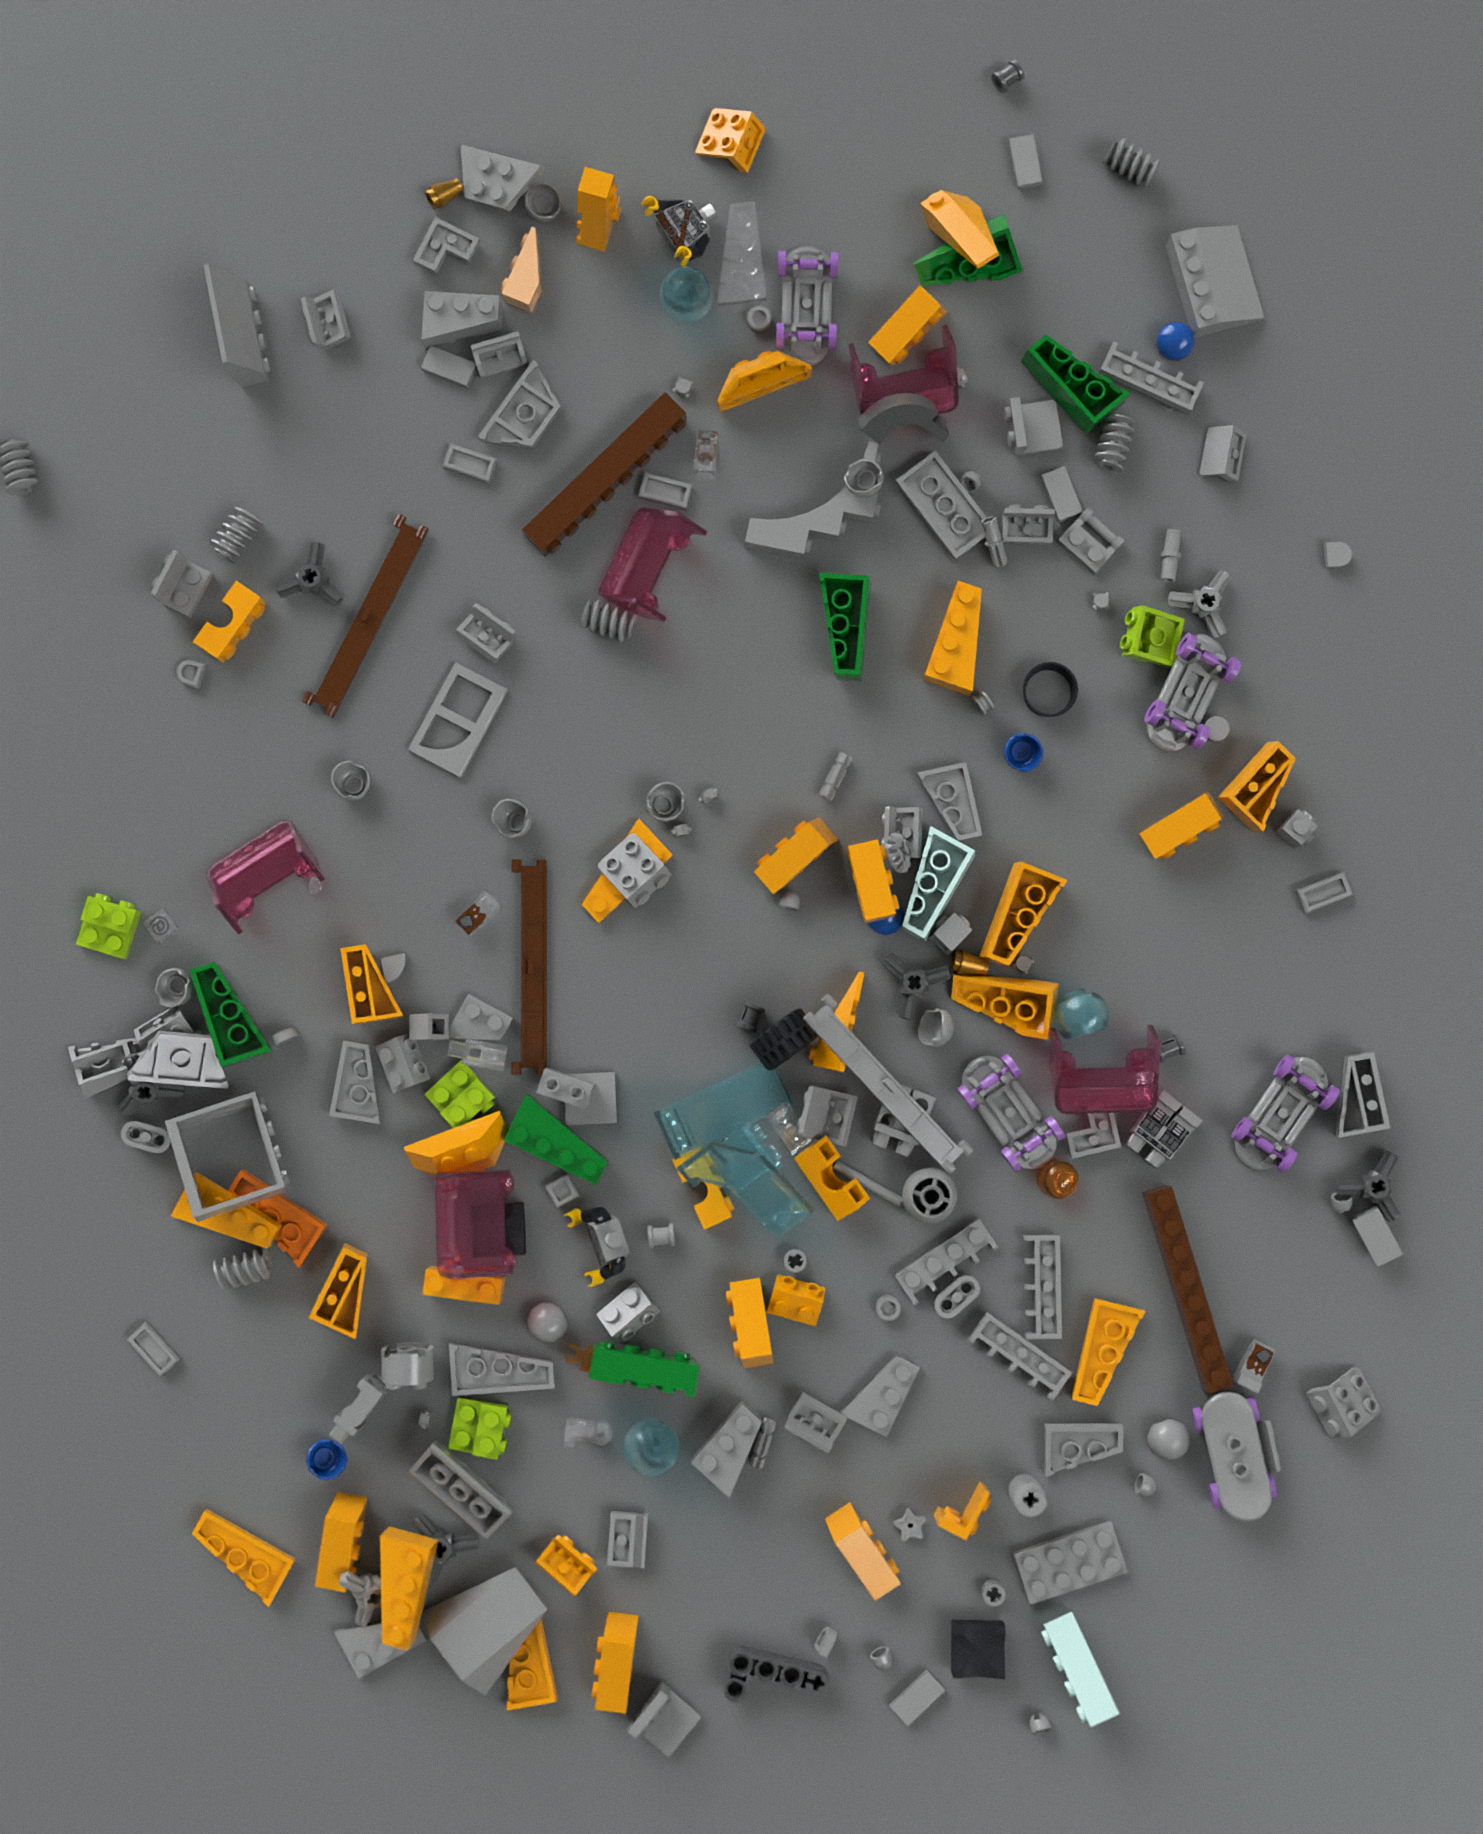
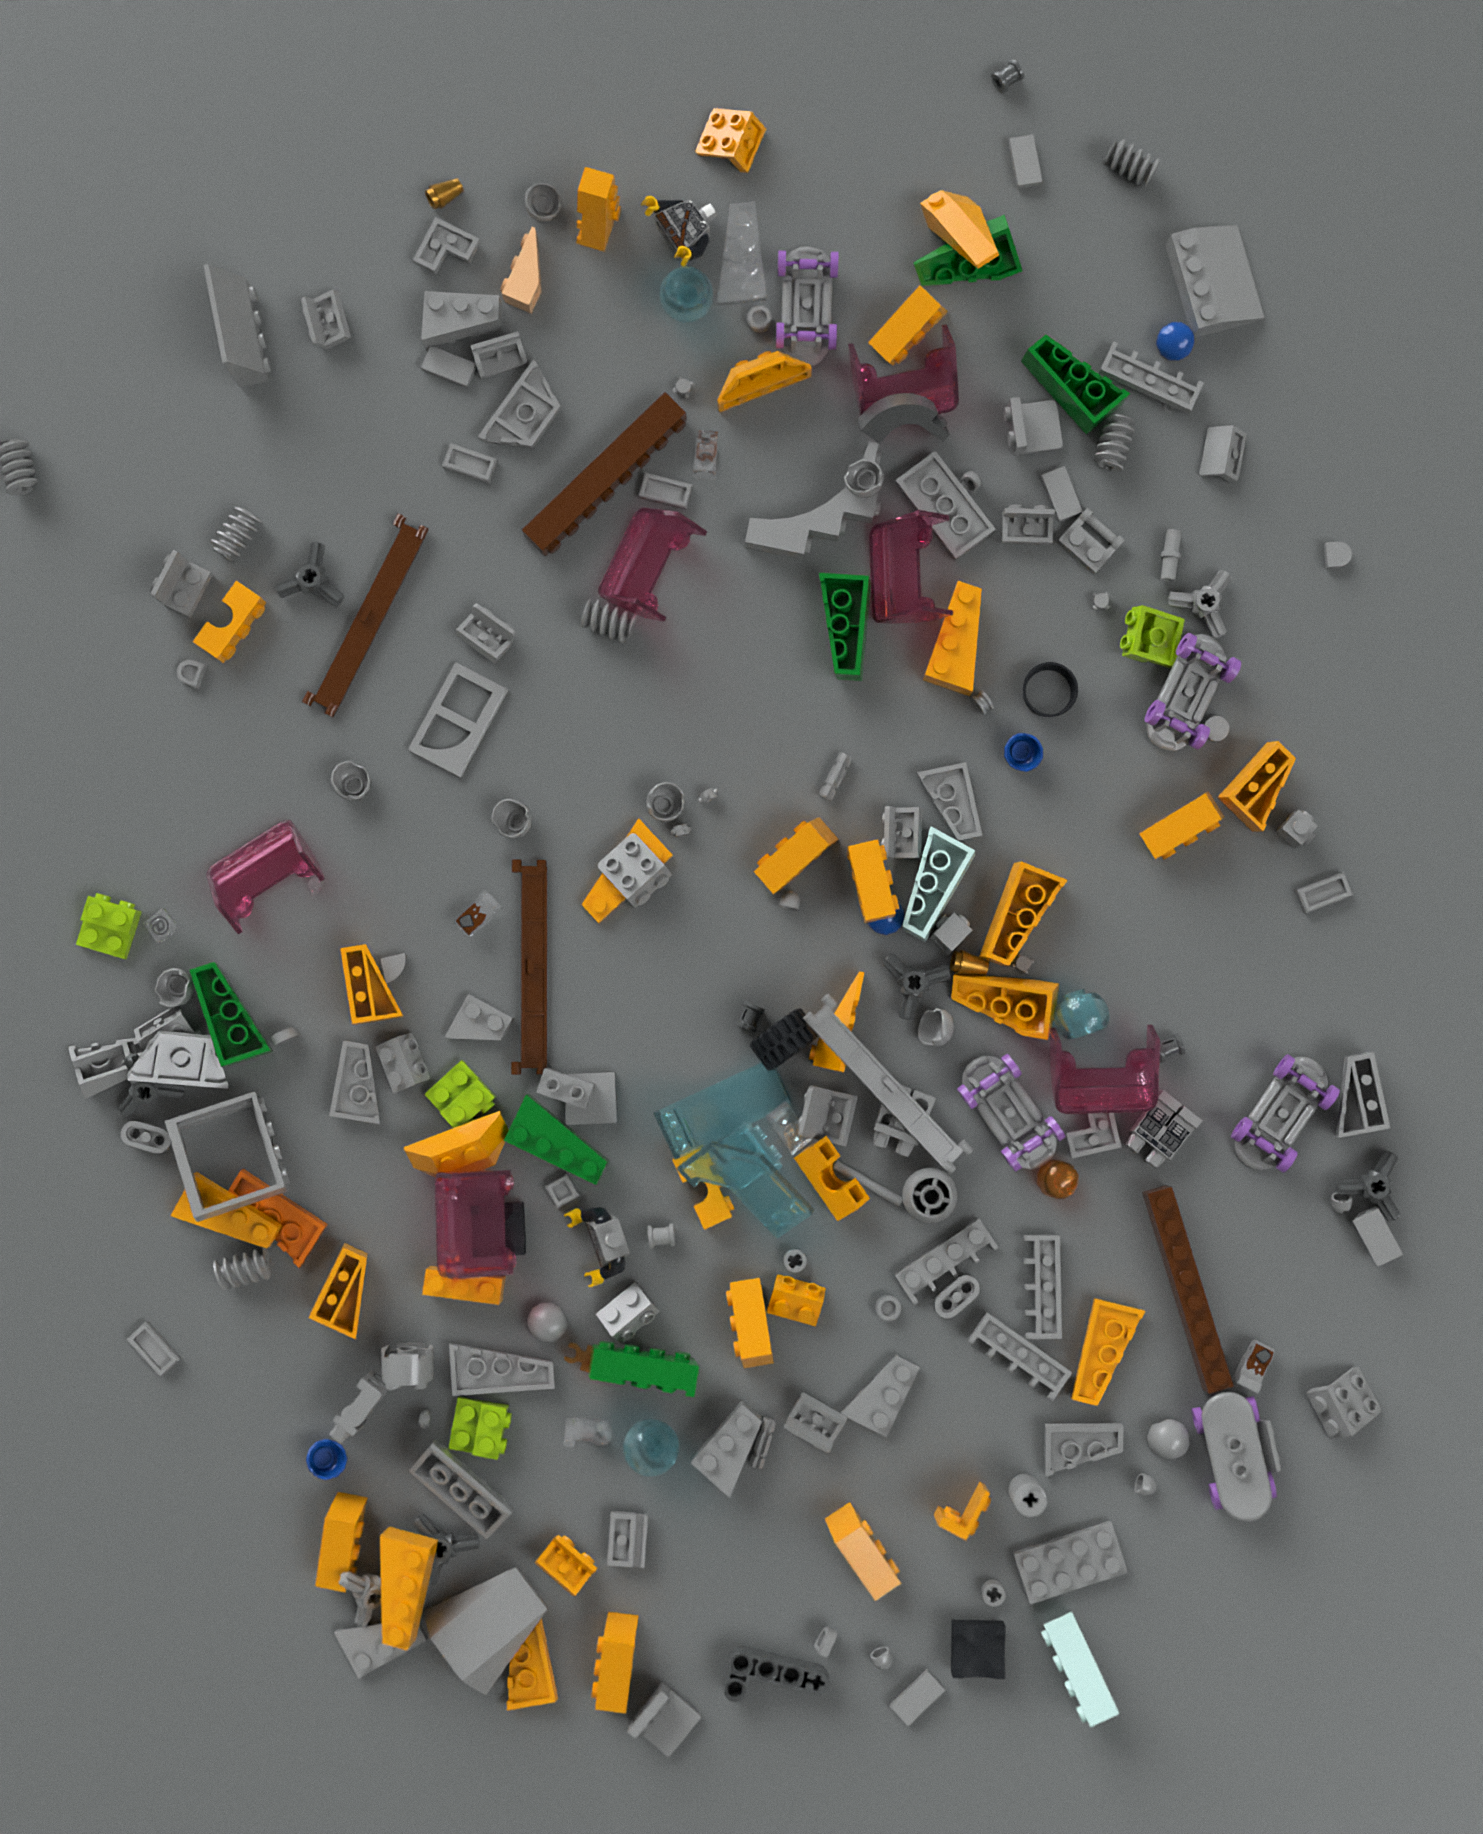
light orange wing [192,1509,296,1607] -> none
light grey brick [409,1013,449,1040] -> none
clear torso [447,1038,508,1071] -> none
light grey wing [461,145,544,212] -> none
light grey gear [886,832,911,873] -> none
light grey plate [893,1508,926,1541] -> none
light grey piece [952,367,968,388] -> none
light grey axle [981,516,1007,568] -> none
light grey hinge [1029,1712,1052,1735] -> none
none -> clear pink windscreen [869,510,953,624]

